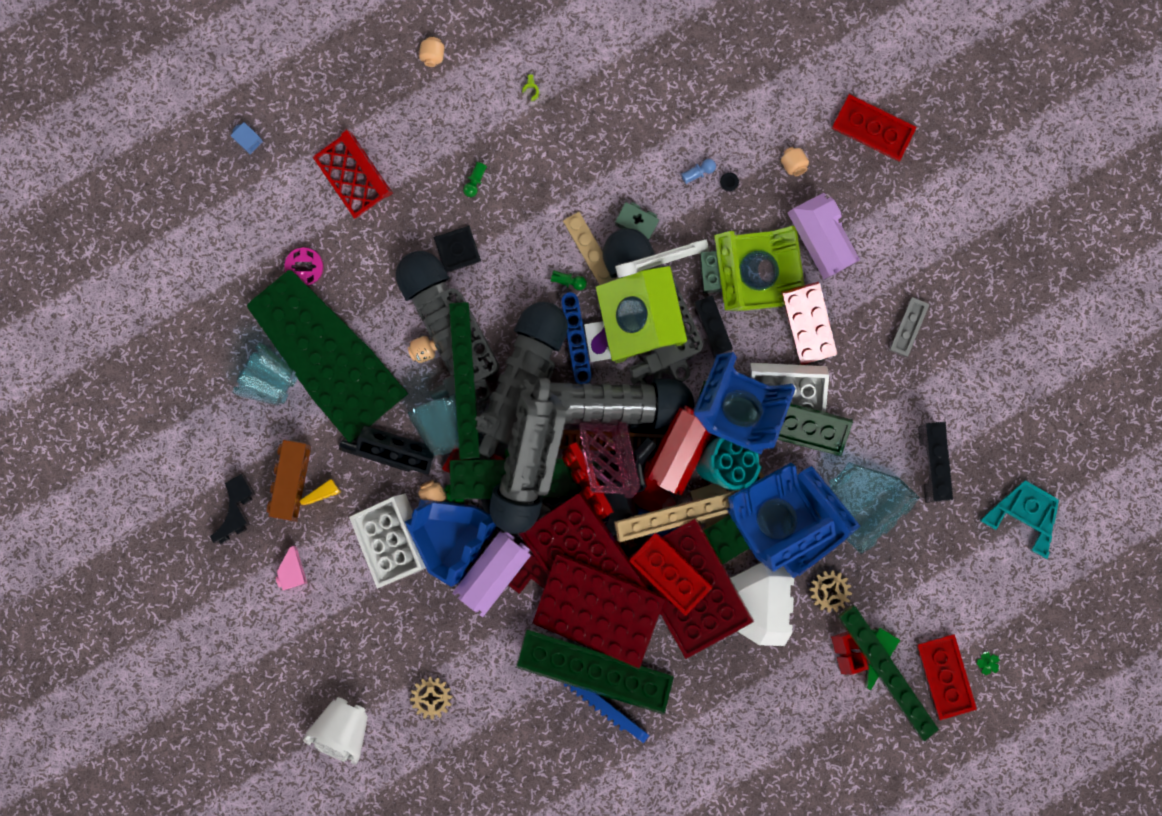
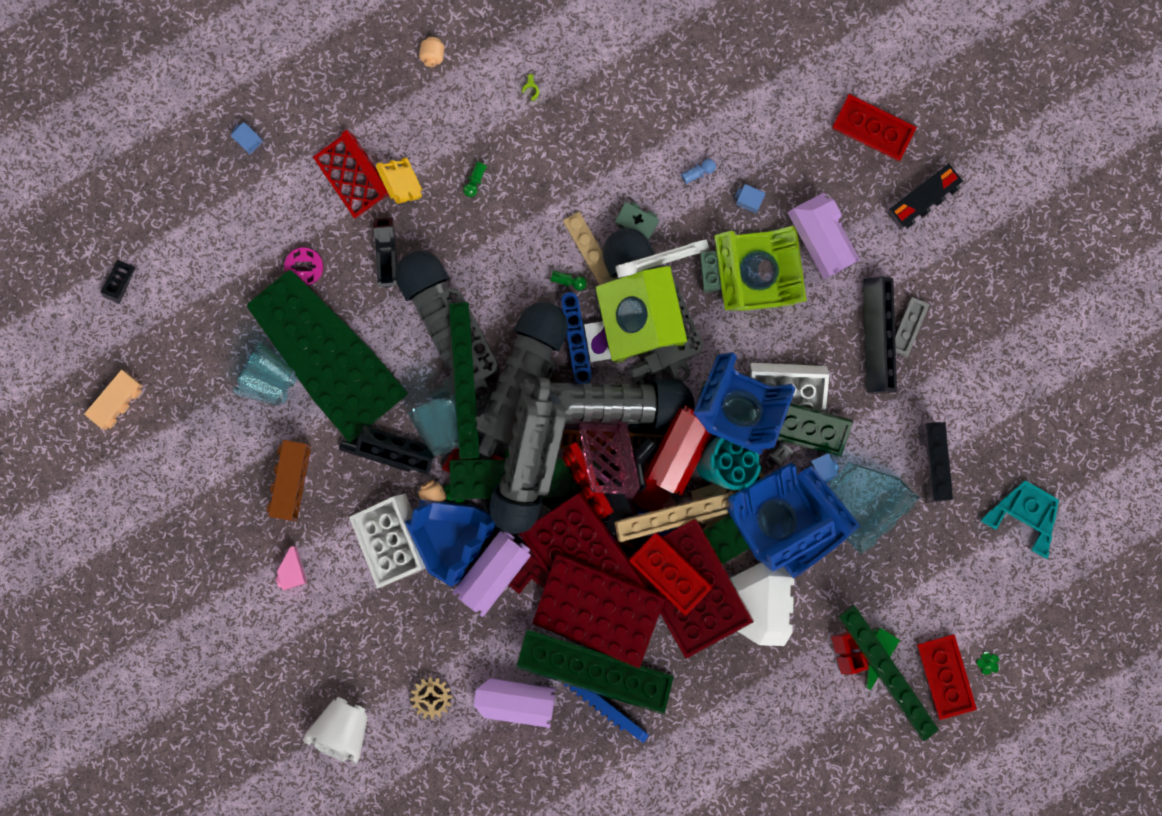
black arch [209,474,256,545] -> none
yellow slope [300,479,341,505] -> none
light nougat head [408,336,437,363] -> none
black tile [434,225,482,273] -> none
black arch [694,295,733,358] -> none
black tile [720,172,739,192] -> none
light nougat head [781,147,809,176] -> none
plate [781,282,837,365] -> none
tan gear [809,571,852,613] -> none
none -> light nougat brick [84,370,143,430]
none -> black slope [100,260,135,304]
none -> black arch [373,217,398,288]
none -> yellow plate [376,158,422,204]
none -> lavender brick [474,677,556,728]
none -> medium blue brick [735,184,766,214]
none -> light grey bush [768,441,794,467]
none -> medium blue brick [809,453,839,484]
none -> black brick [863,276,897,394]
none -> black brick [887,164,963,230]

